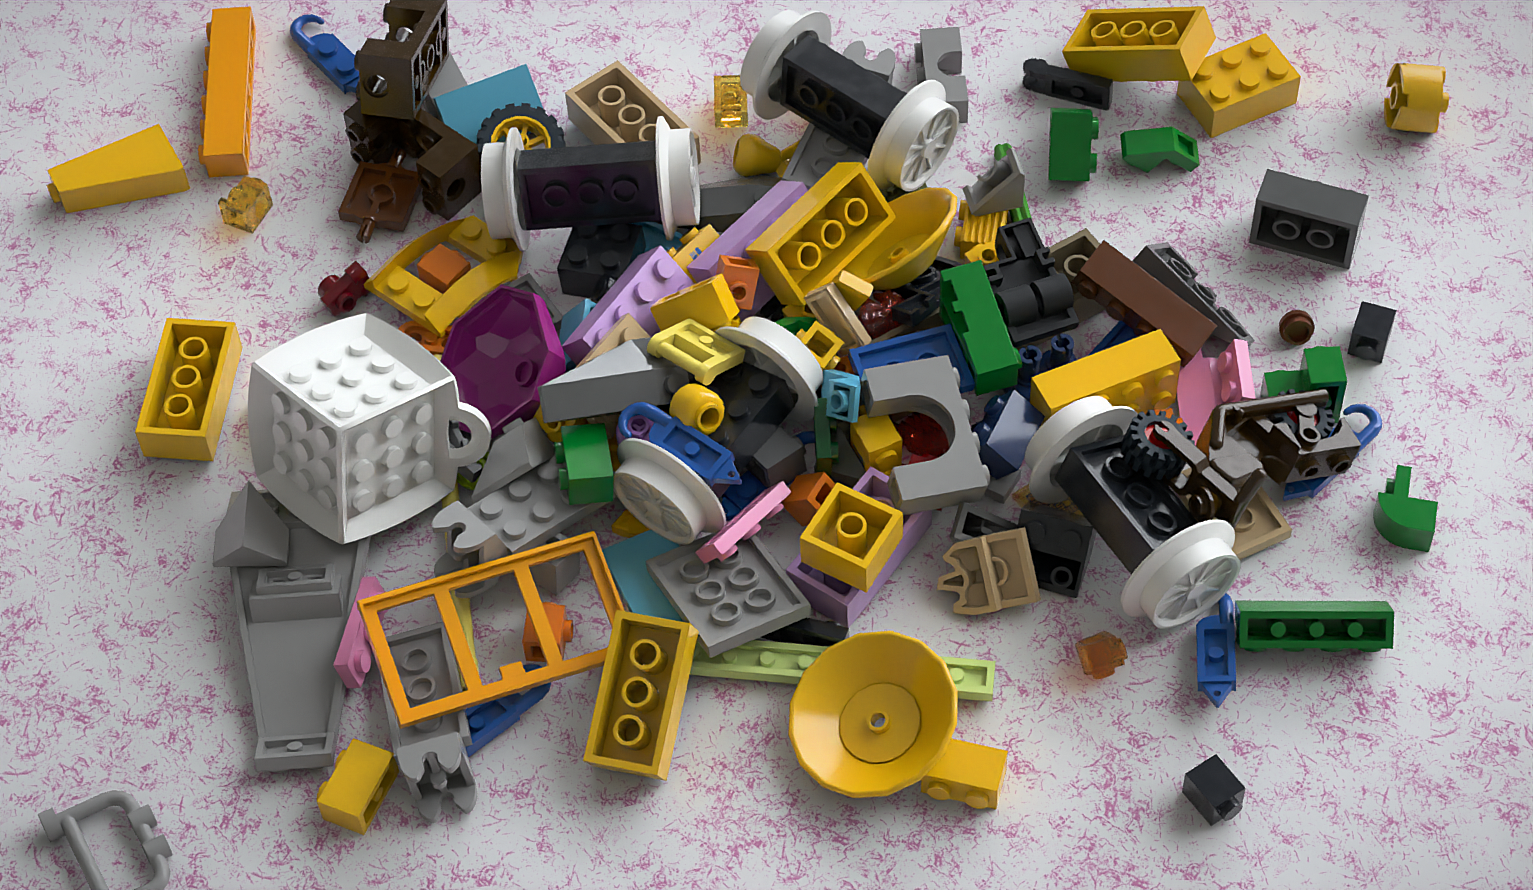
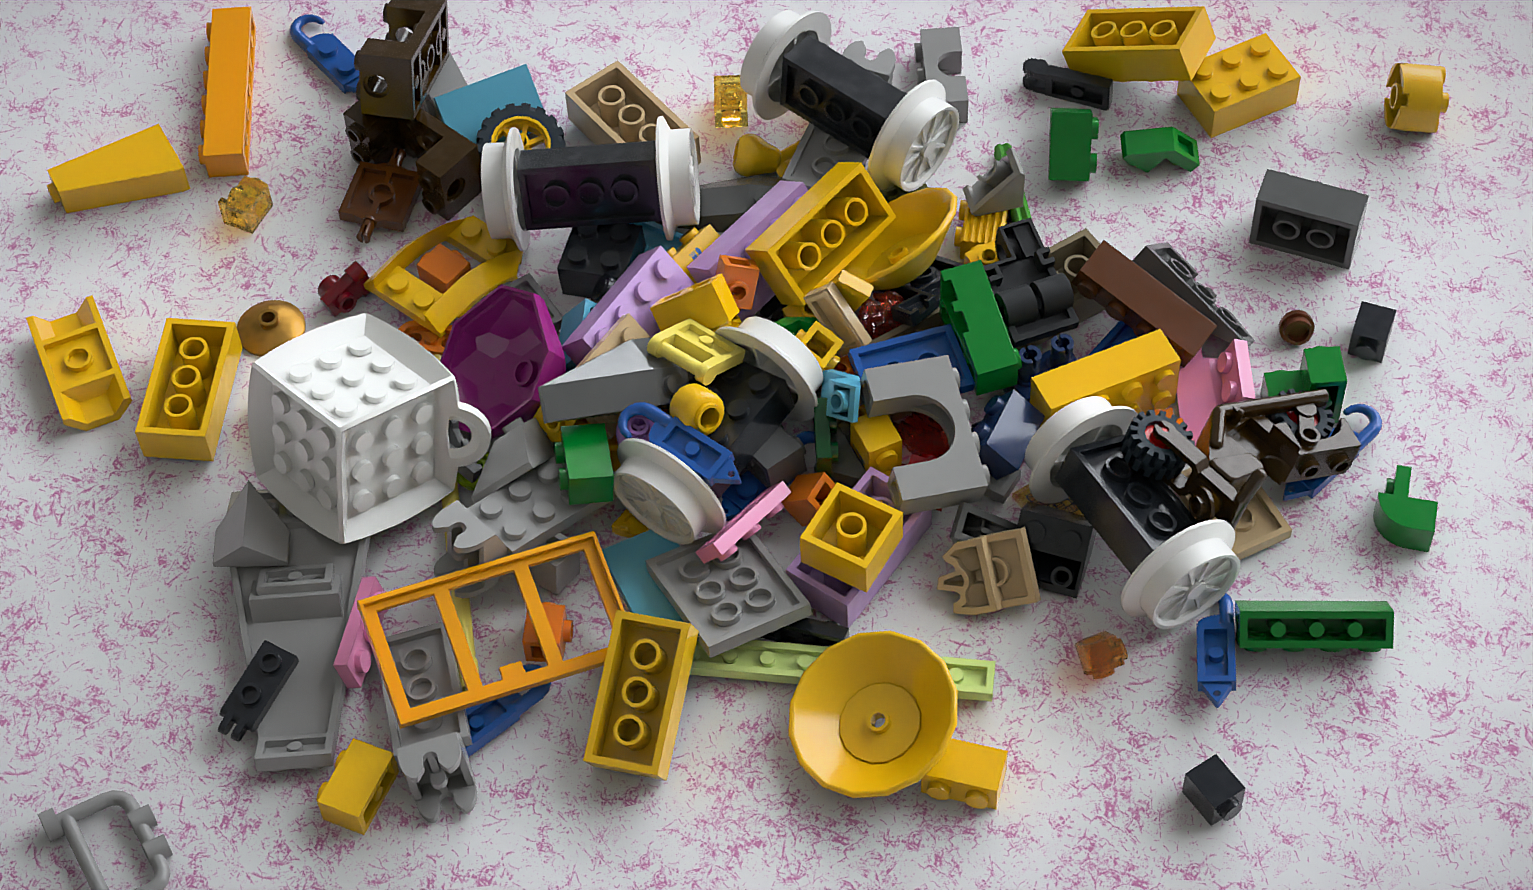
none -> yellow piece [26,295,132,431]
none -> black hinge [218,640,299,742]
none -> pearl gold dish [237,300,306,357]

